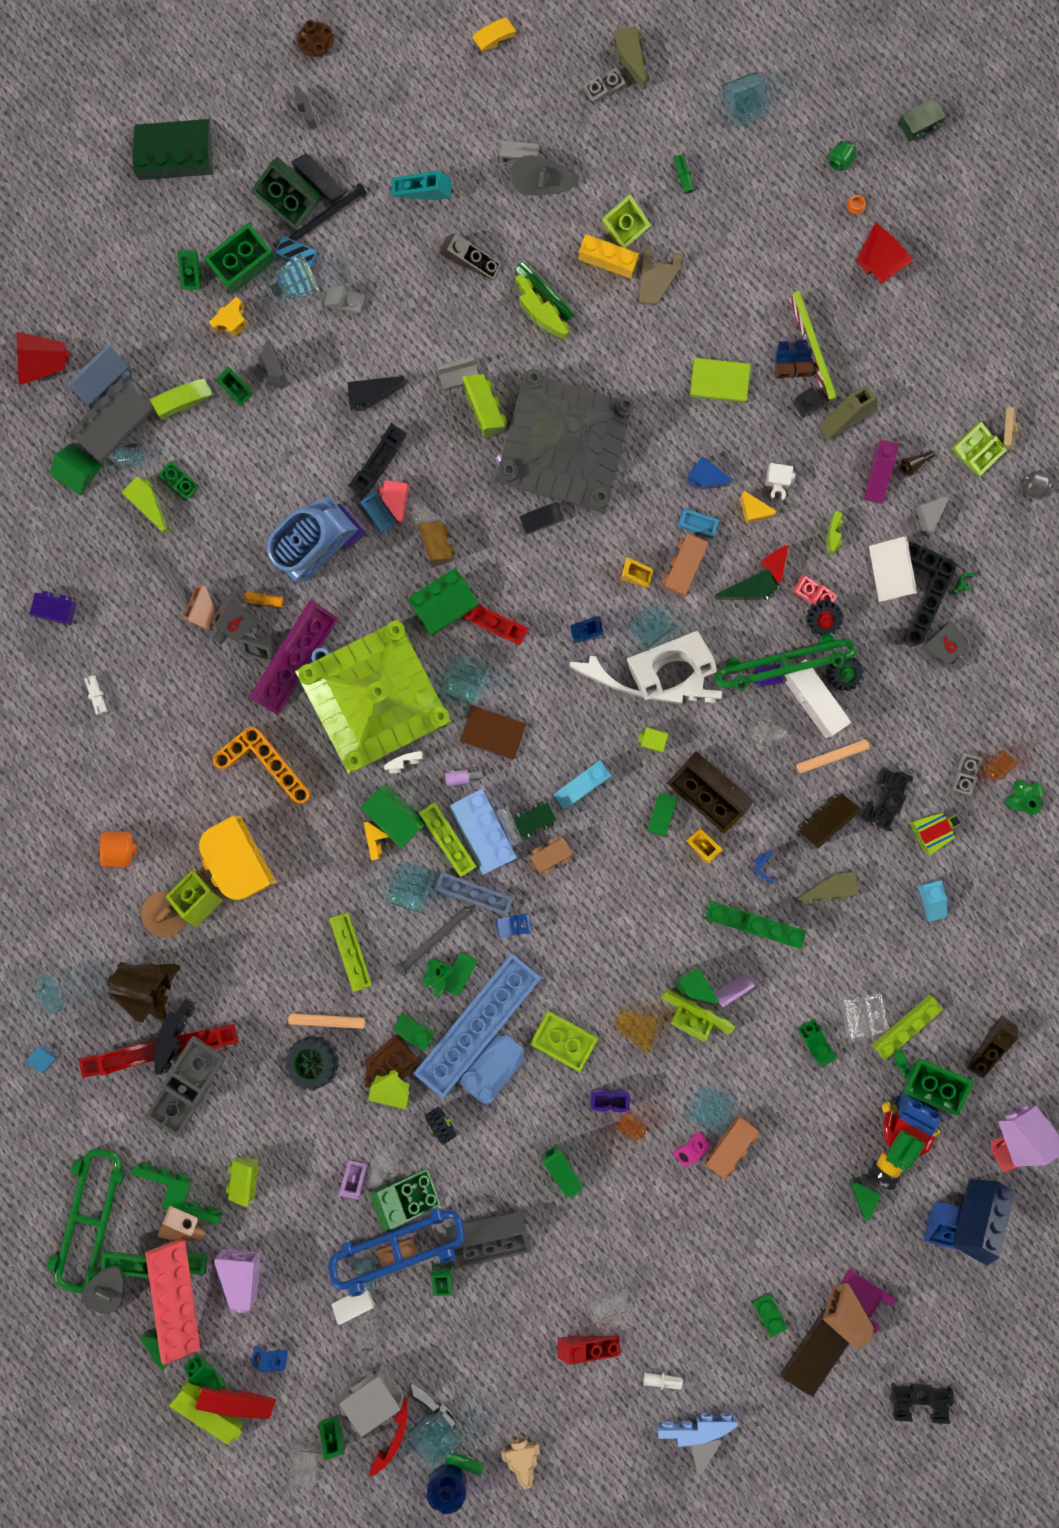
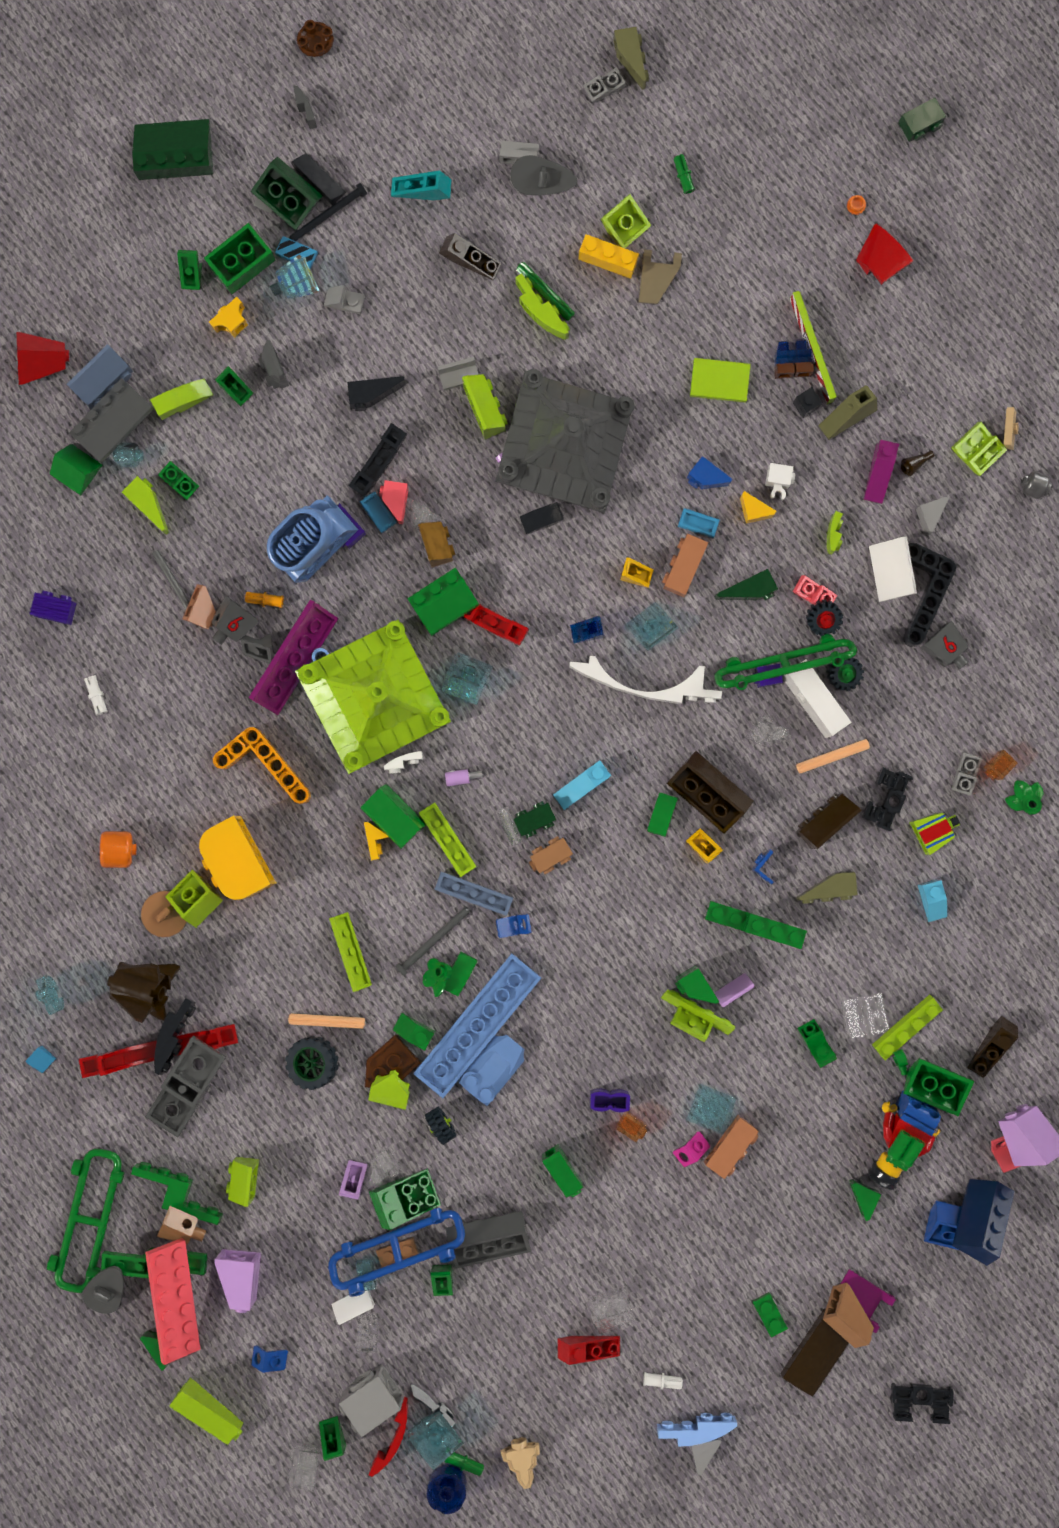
green slope [184,1353,227,1391] -> none
red slope [195,1387,276,1419] -> none
clear light blue slope [386,860,436,914] -> none
light blue slope [449,789,517,875] -> none
reddish brown tile [460,705,526,760] -> none
yellow slope [472,17,516,51] -> none
lime tile [529,1010,599,1072] -> none
clear yellow slope [615,1008,658,1054] -> none
white arch [627,631,717,700] -> none
lime brick [638,727,668,753] -> none
clear light blue slope [721,72,770,128] -> none
red slope [760,545,788,586] -> none
green head [828,141,857,171] -> none
green piece [952,572,976,595] -> none

